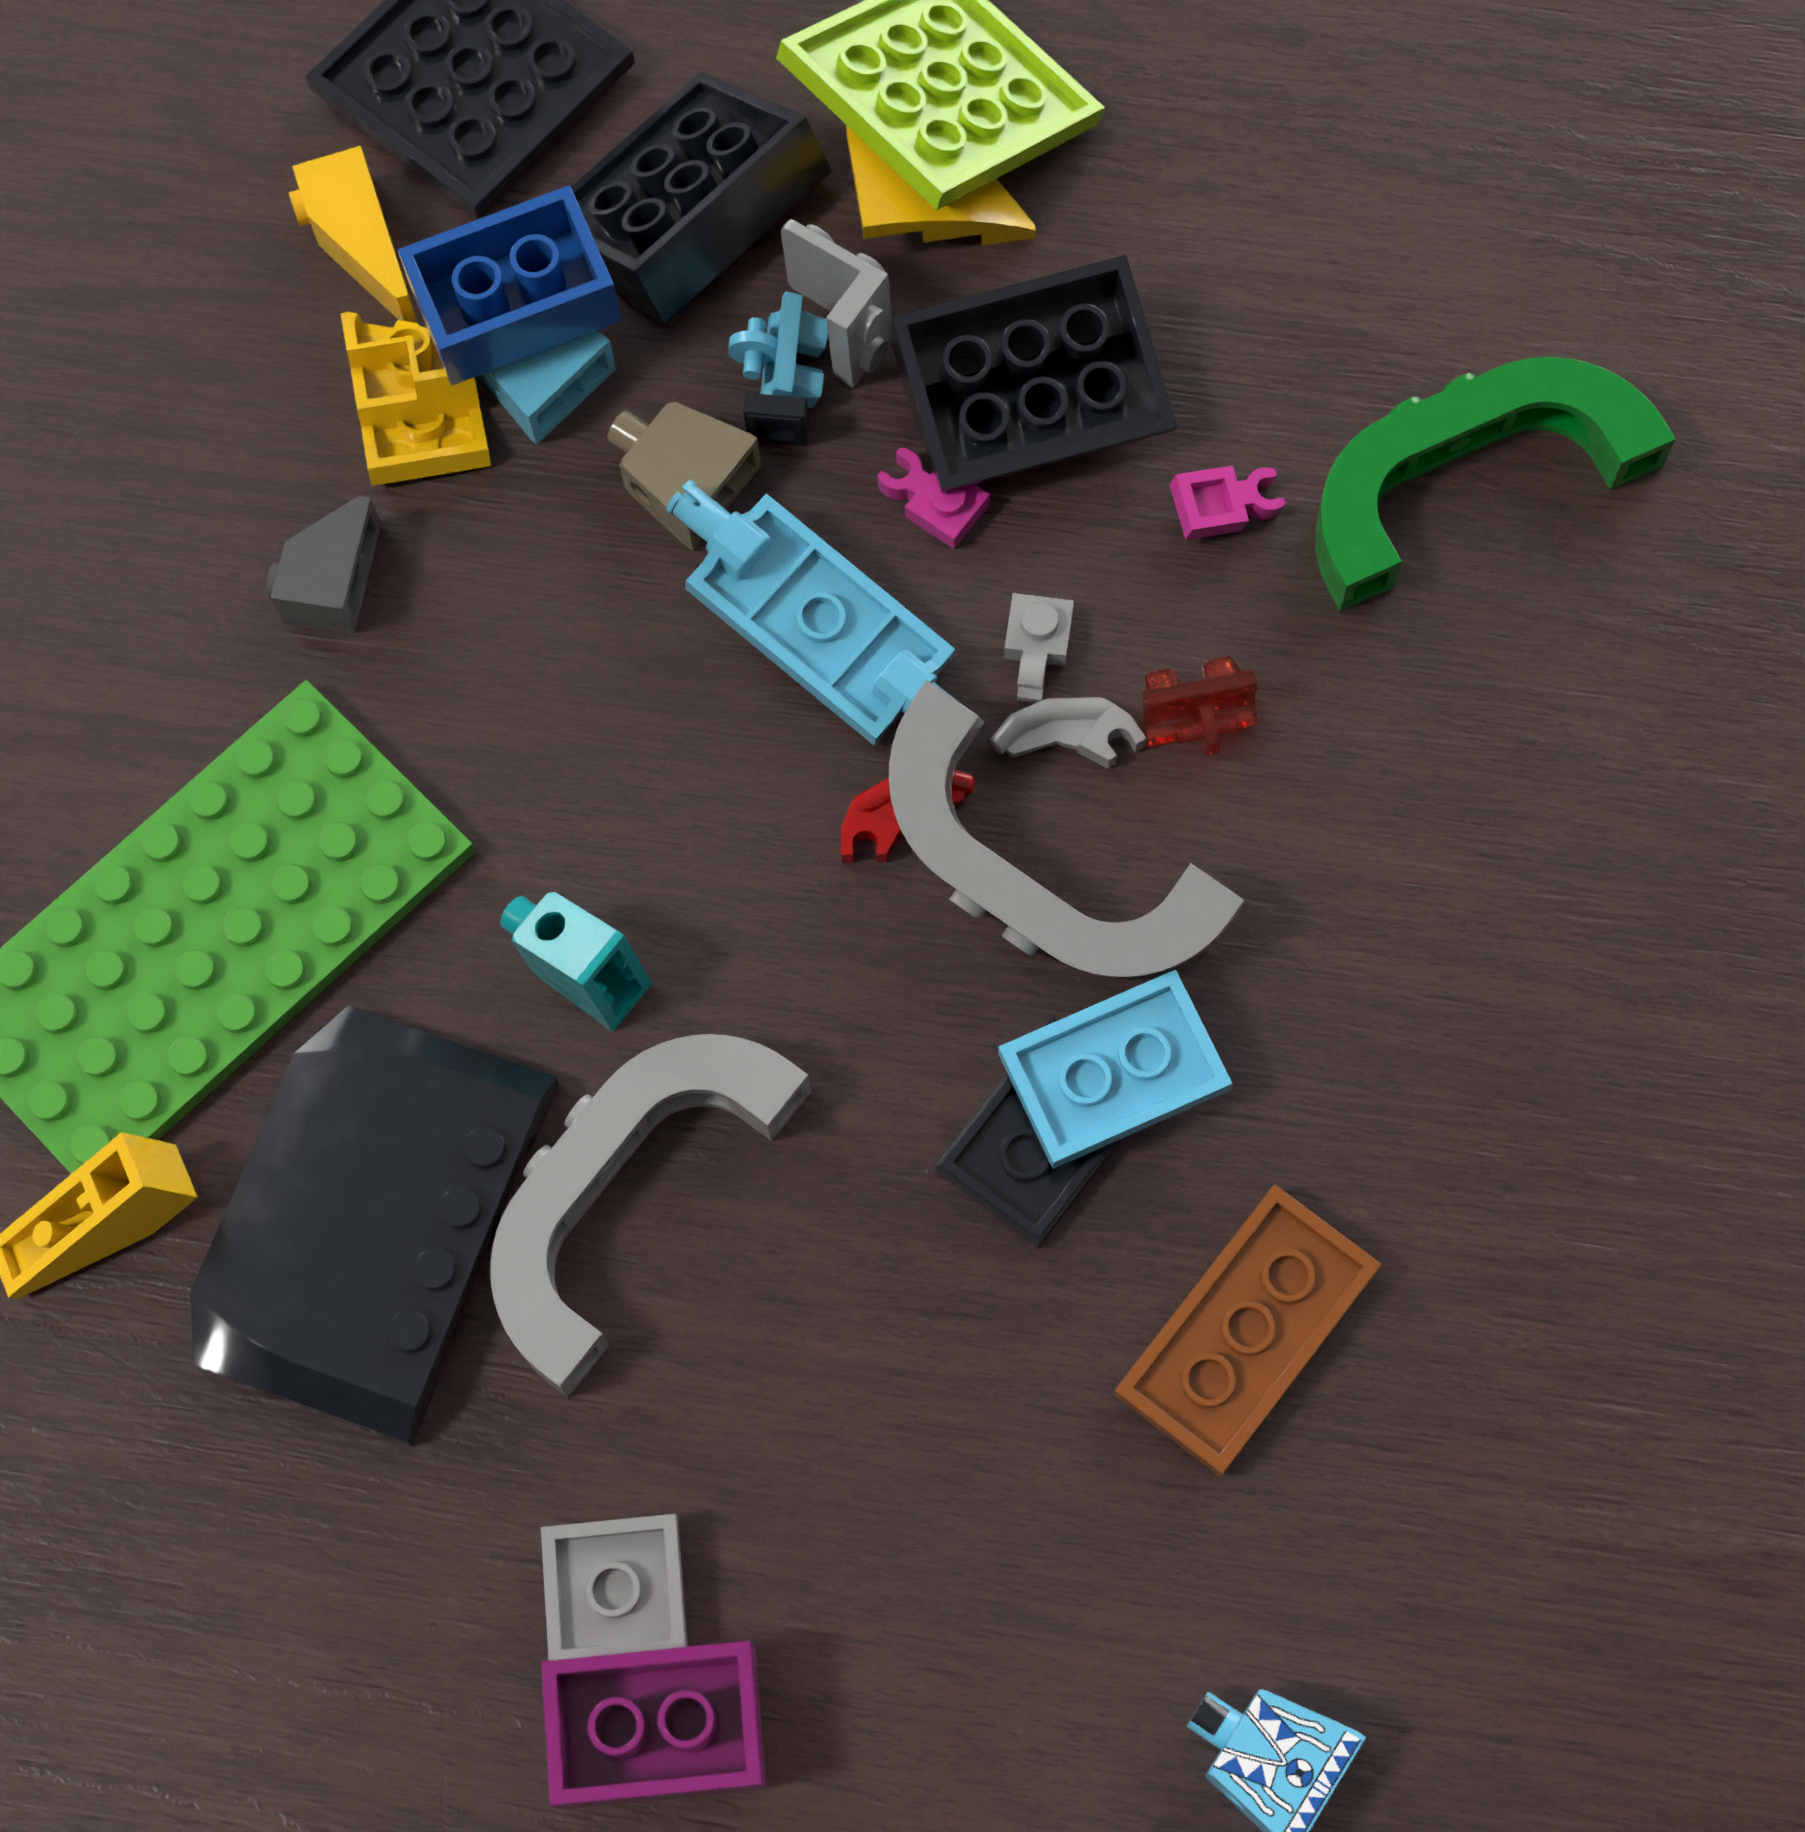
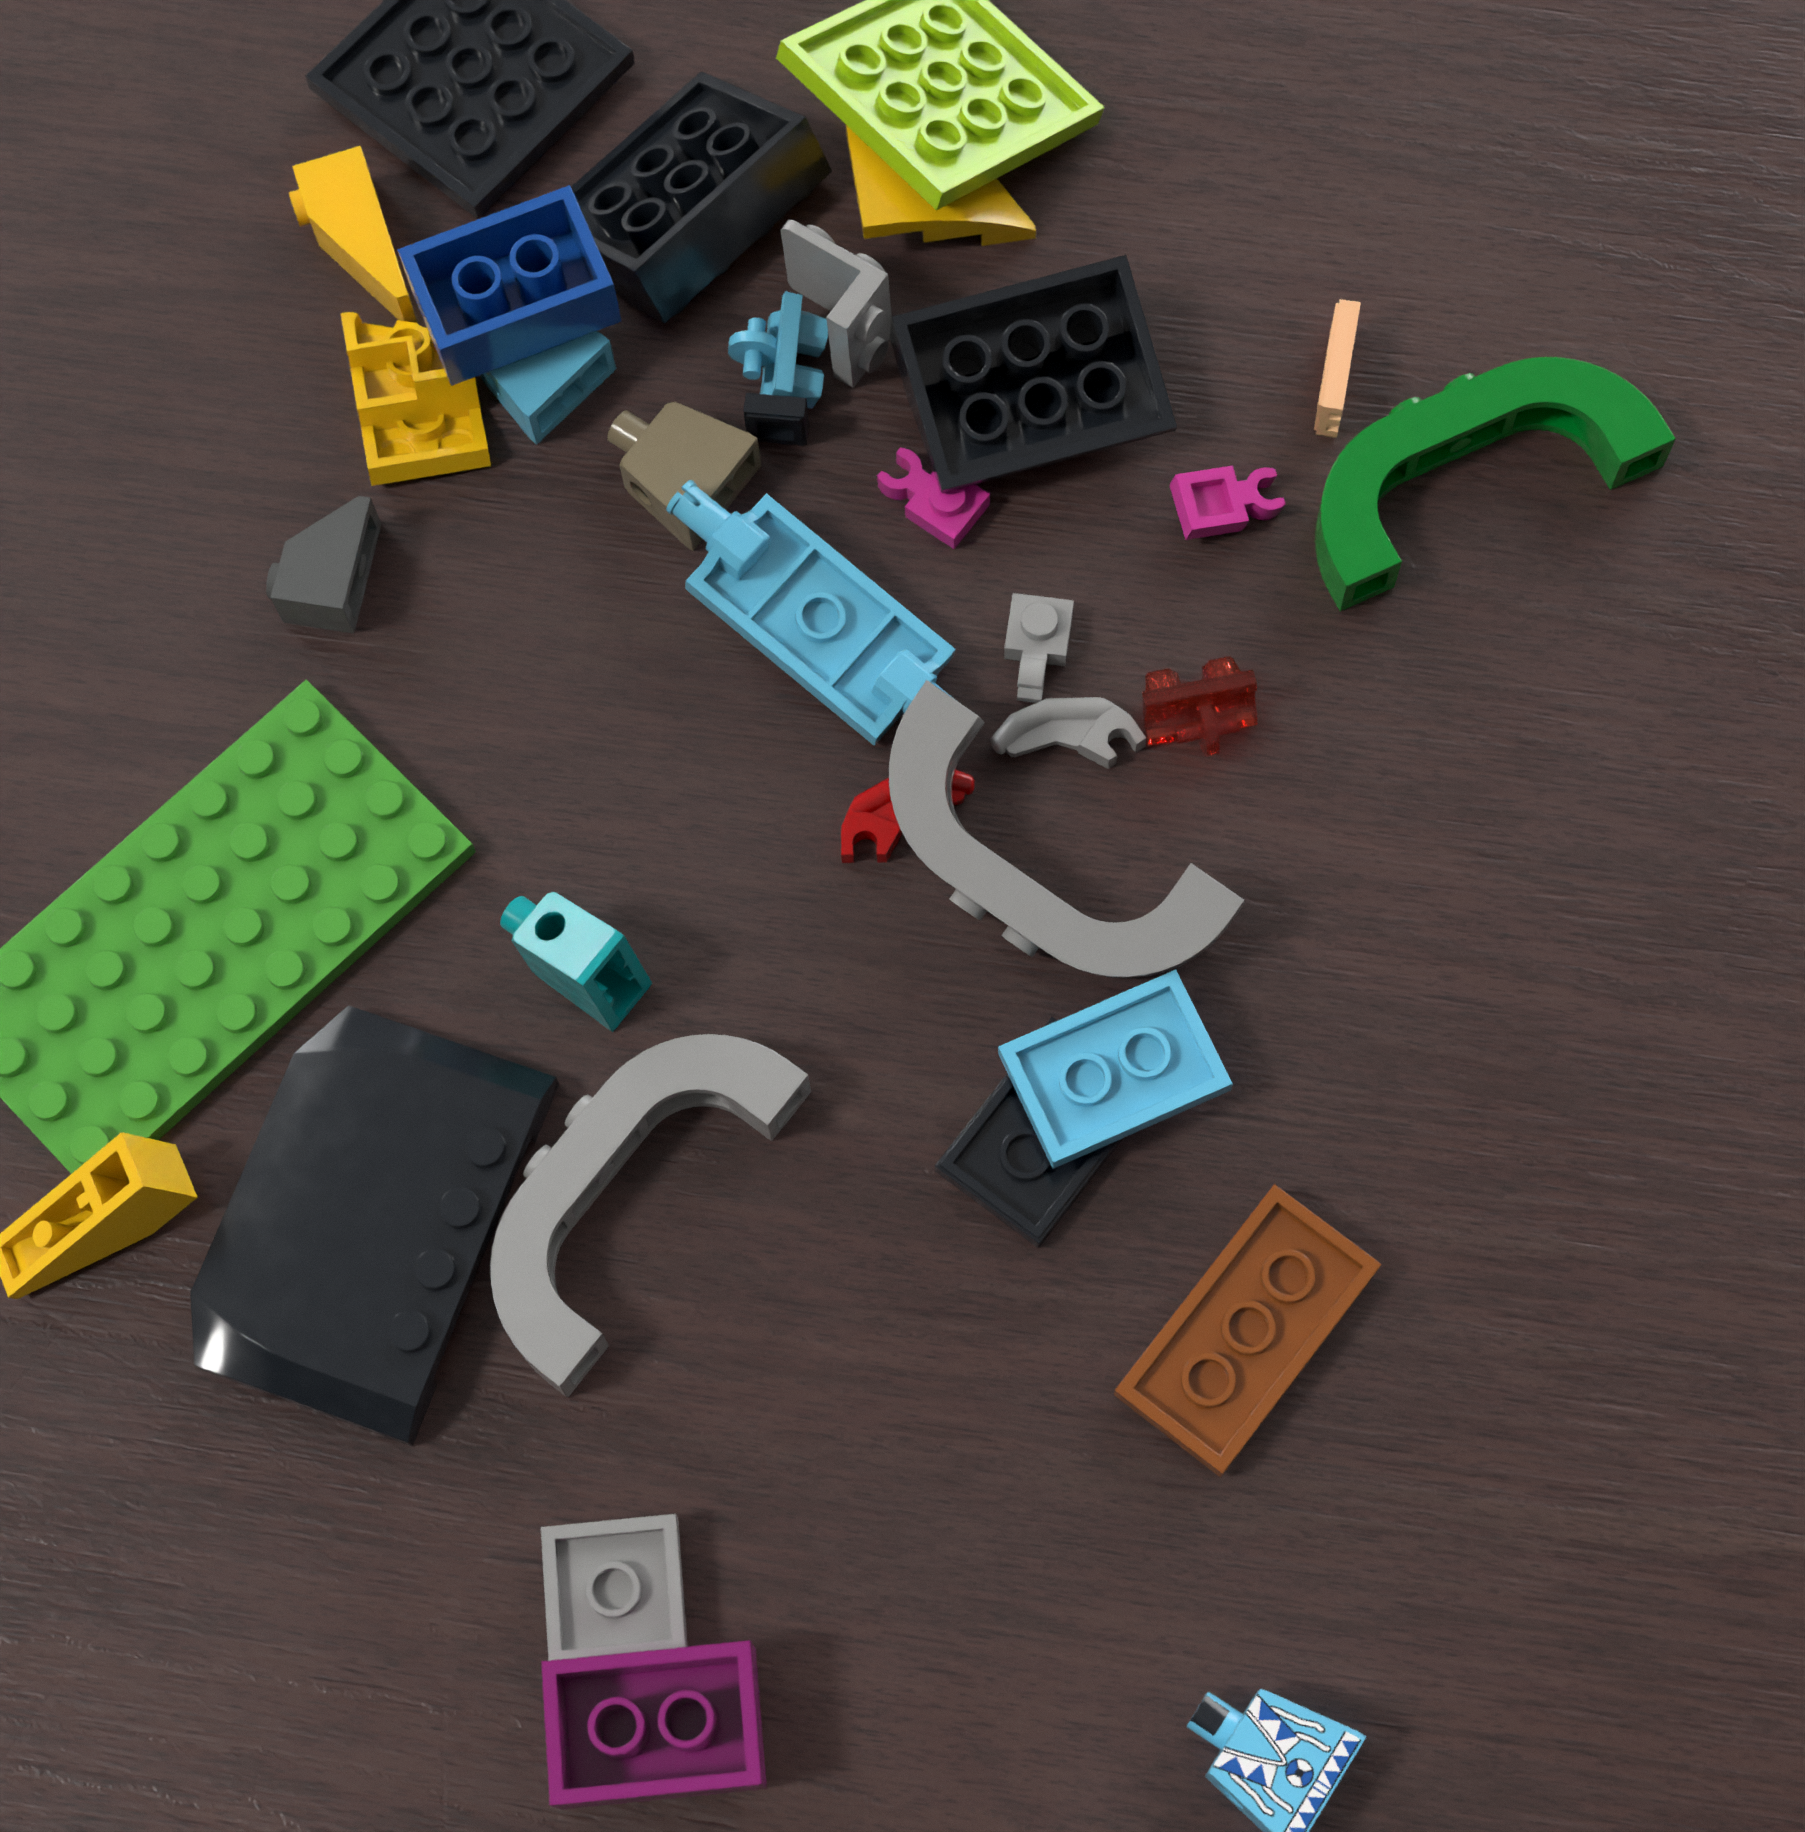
none -> light nougat tile [1314,299,1361,438]

